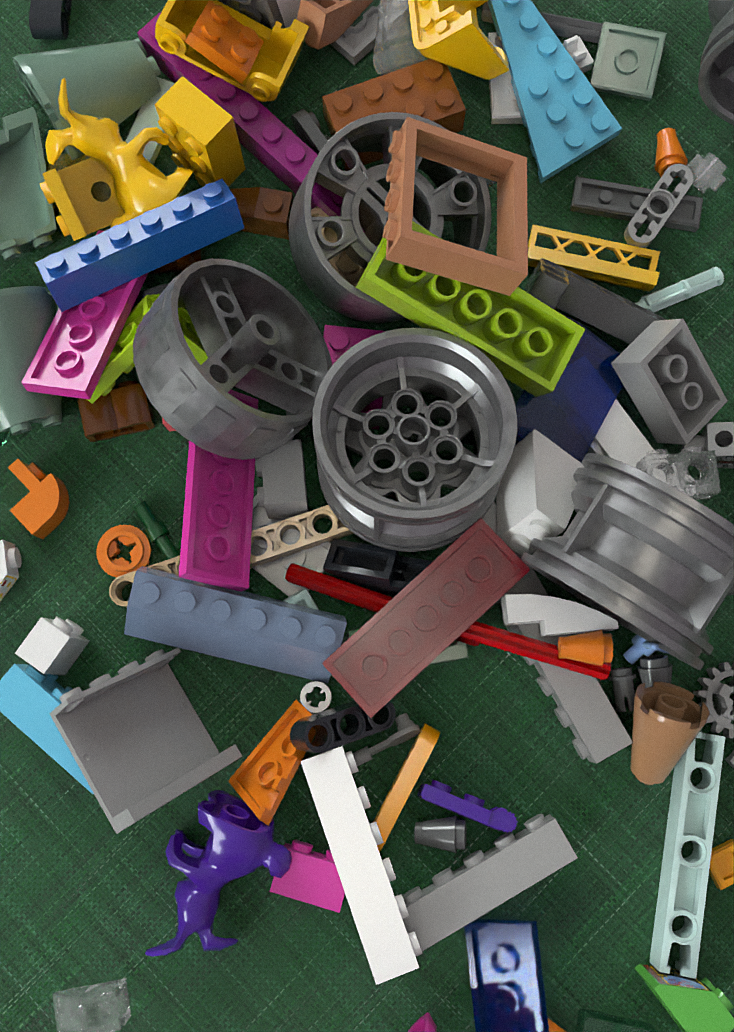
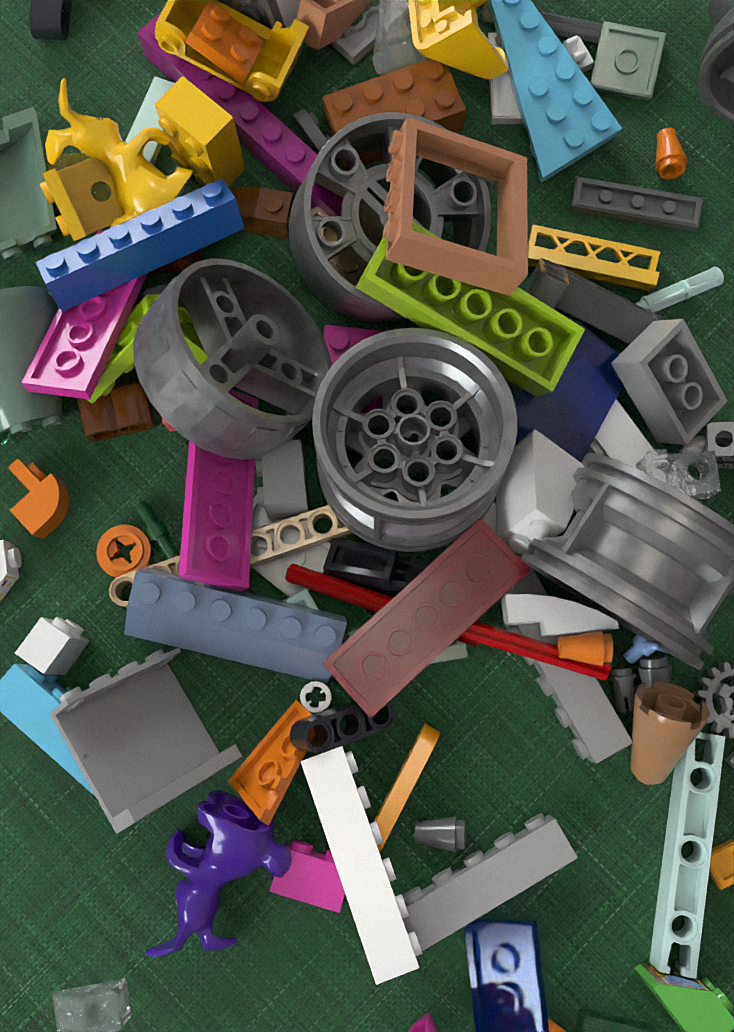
sand green cone [12,38,161,160] -> none
light grey piece [352,713,421,767] -> none
dark purple hinge [417,780,518,833] -> none
light grey beam [624,164,693,248] -> none
clear gear [687,152,728,194] -> none

